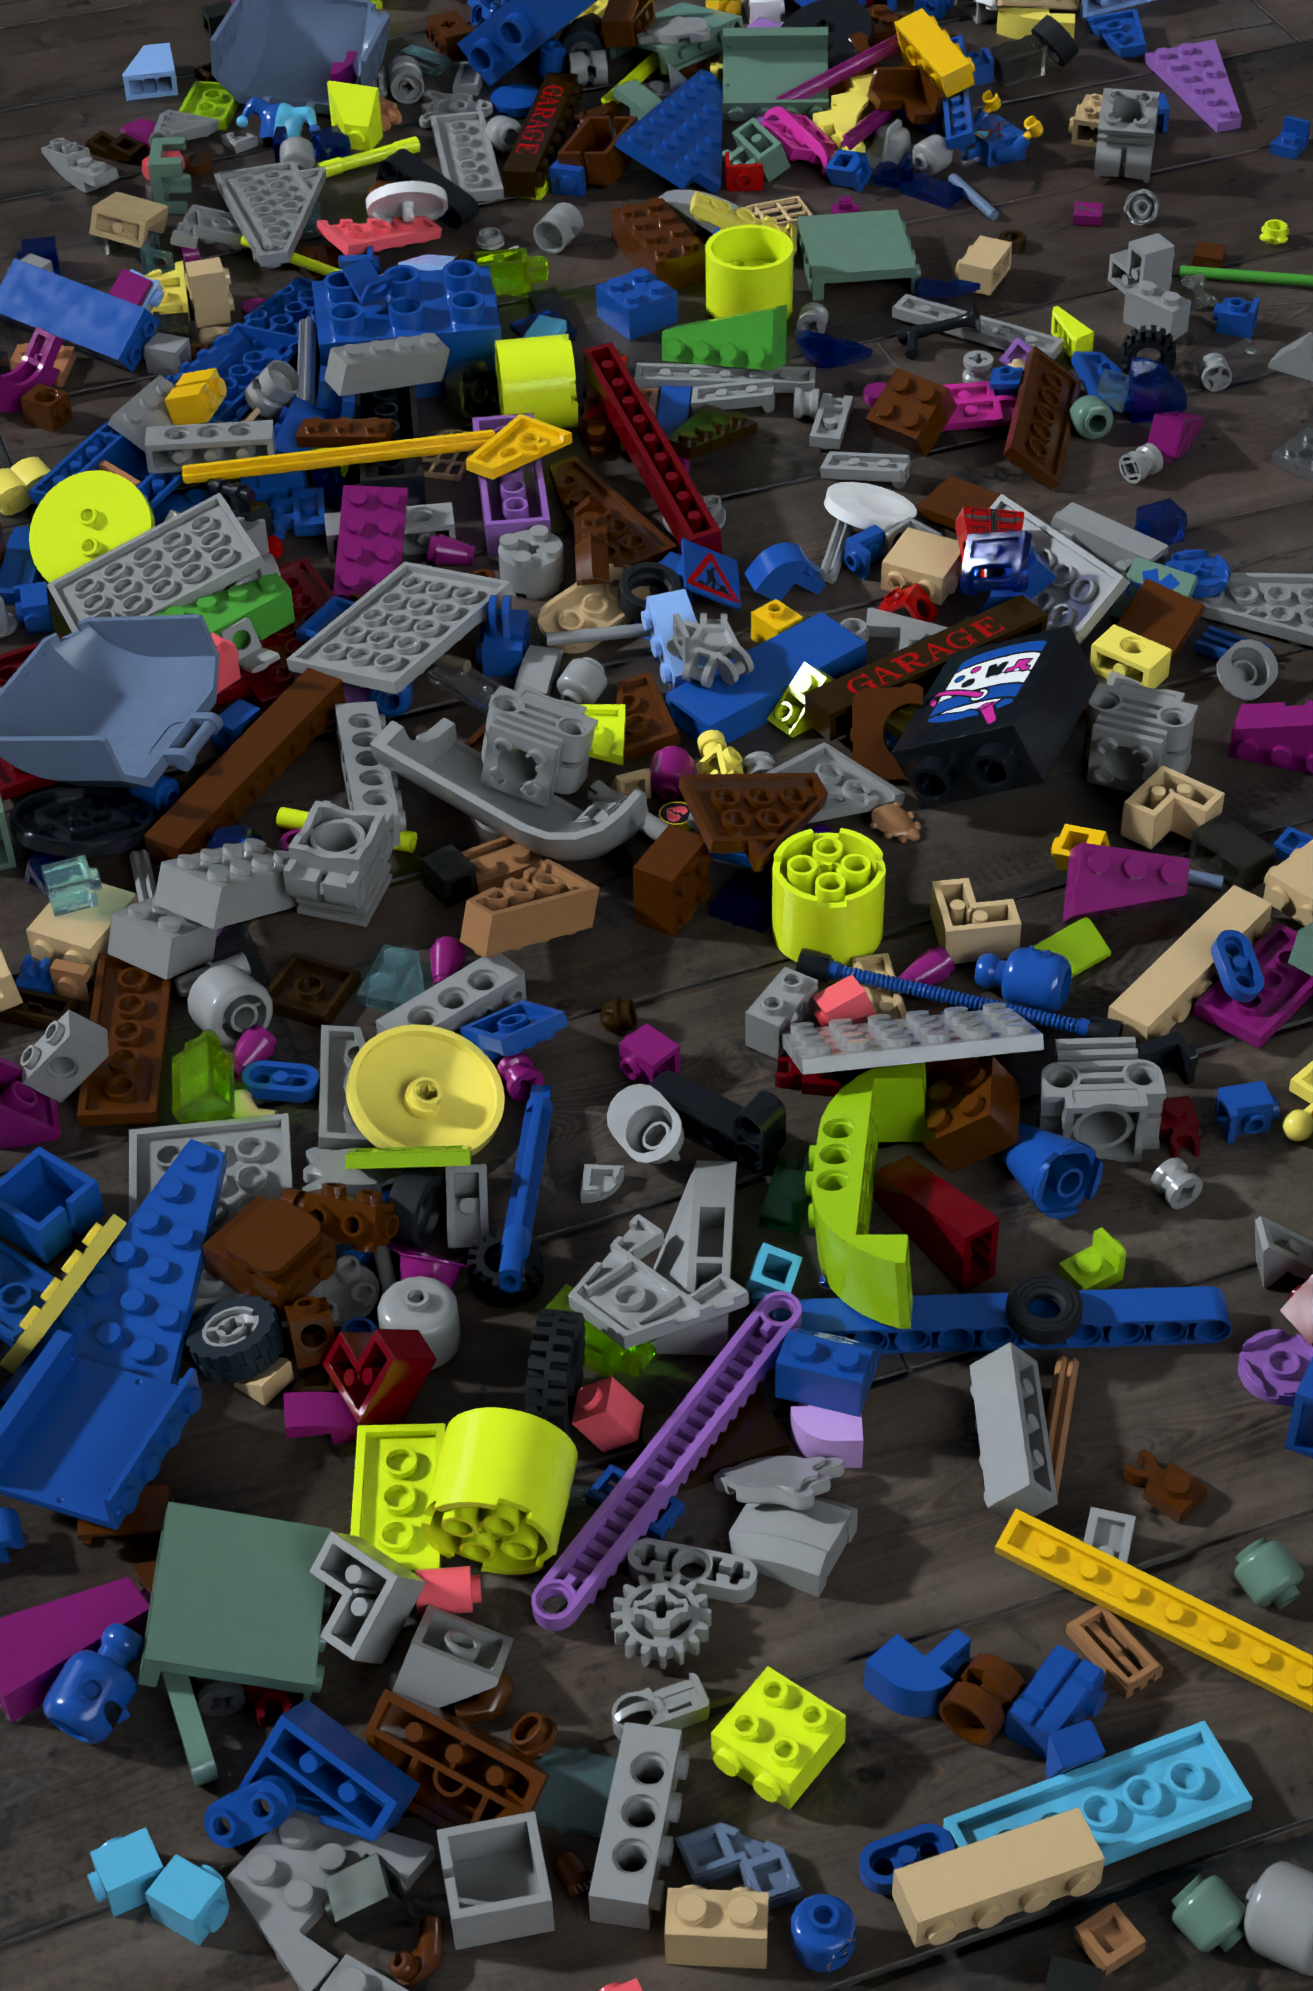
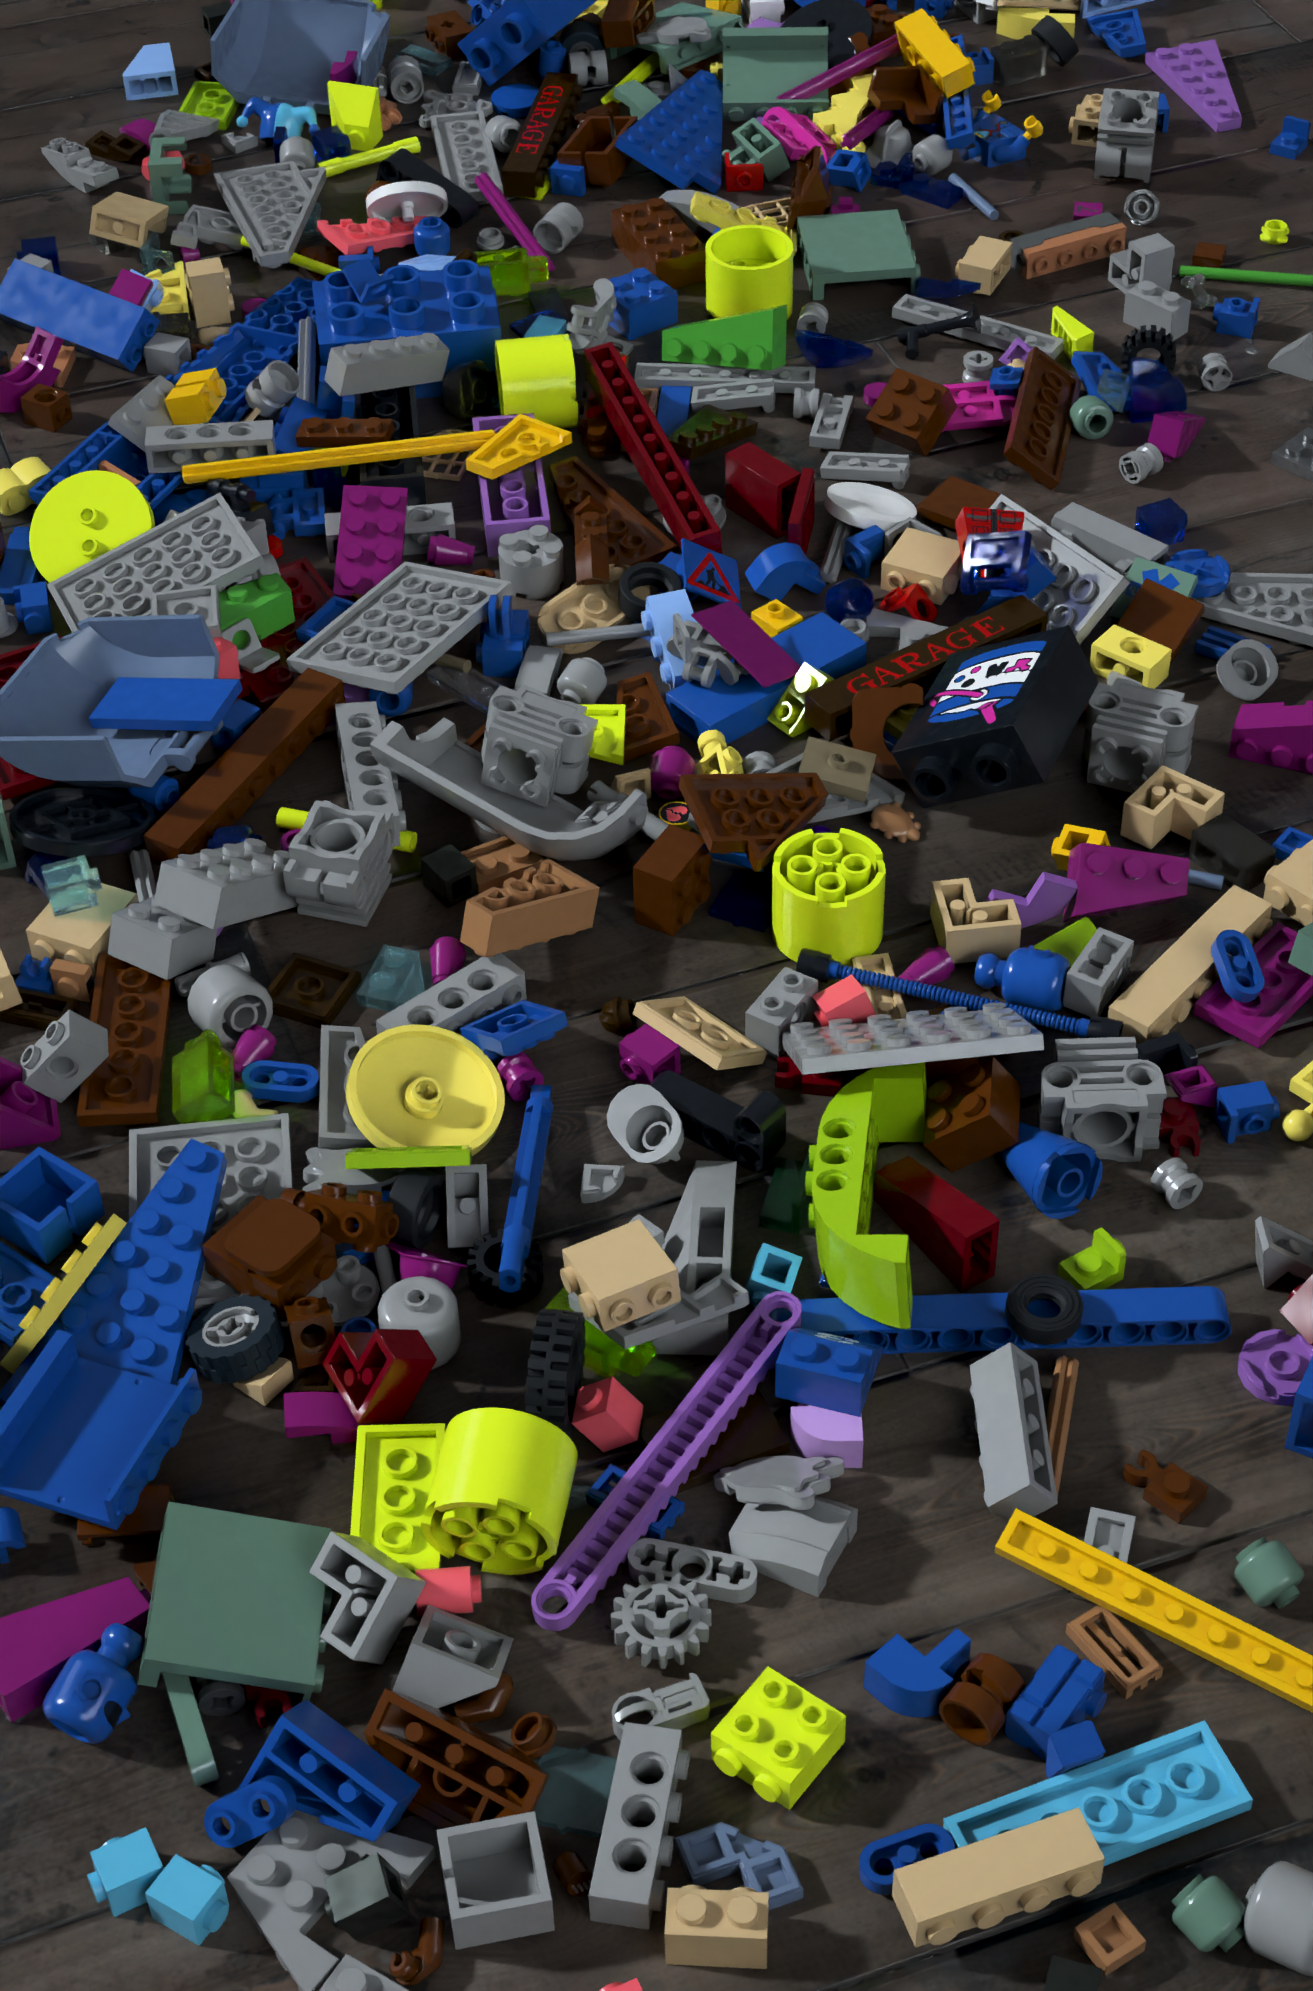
blue head [791,1894,856,1972] -> none
none -> blue tile [88,677,243,731]
none -> light grey tile [150,584,222,638]
none -> blue head [413,216,451,256]
none -> magenta axle [474,172,555,275]
none -> tan brick [560,1219,681,1332]
none -> light grey piece [566,278,633,356]
none -> tan tile [632,996,767,1071]
none -> magenta piece [691,600,800,688]
none -> dark red brick [725,442,801,539]
none -> reddish brown wedge [787,145,833,229]
none -> dark red tile [788,468,815,555]
none -> dark tan plate [798,736,877,802]
none -> clear blue head [825,578,874,624]
none -> medium lavender tile [984,871,1078,929]
none -> nougat piece [1010,212,1127,280]
none -> light grey brick [1063,927,1134,1017]
none -> magenta slope [1166,1064,1218,1108]

